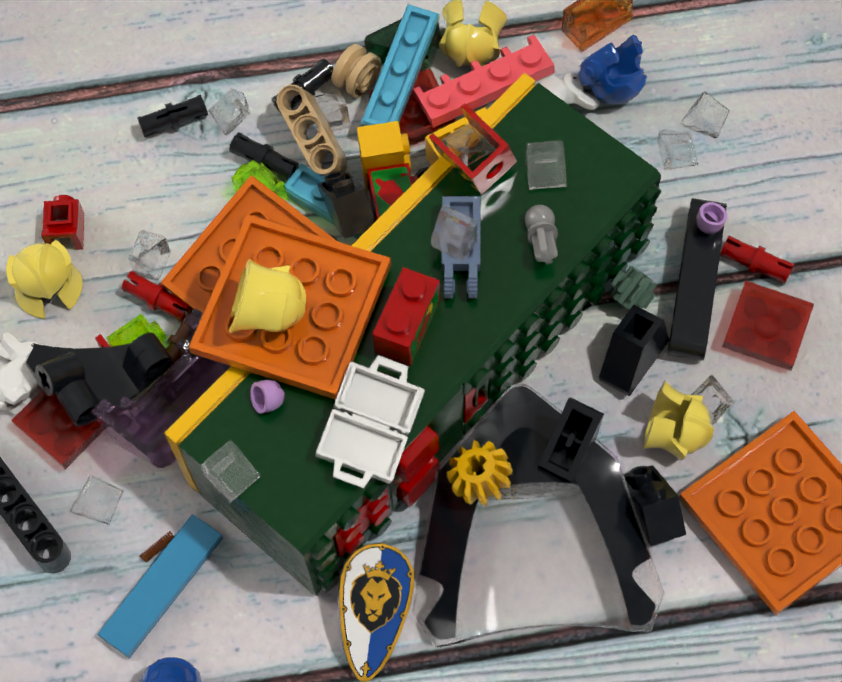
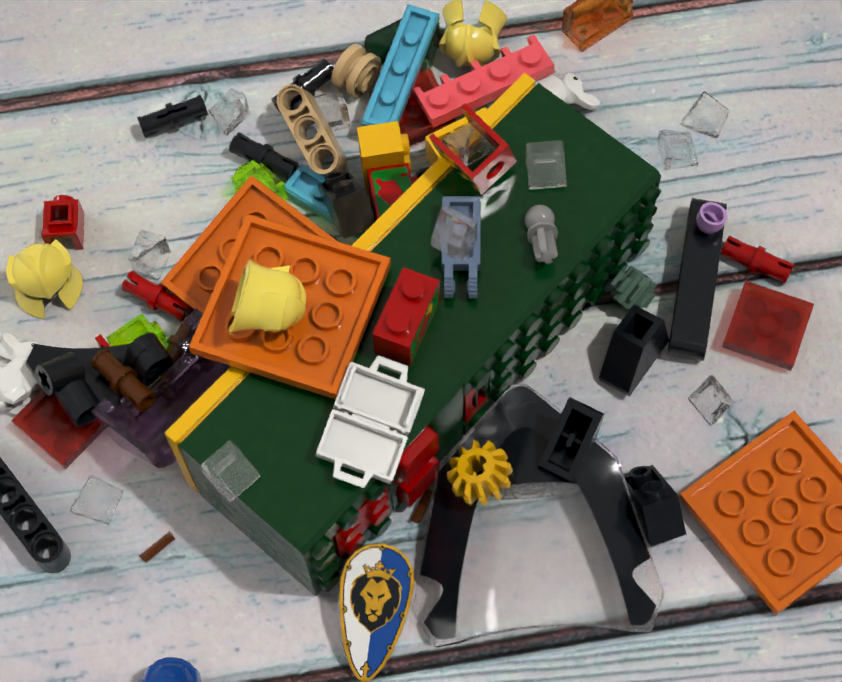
dark azure tile [98,514,223,659] -> none
lavender hinge [250,380,285,413] -> none
blue helmet [578,35,647,105] -> none
light yellow helmet [643,380,715,461] -> none
none -> reddish brown pin [91,349,157,412]
none -> dark orange leg [410,489,435,523]

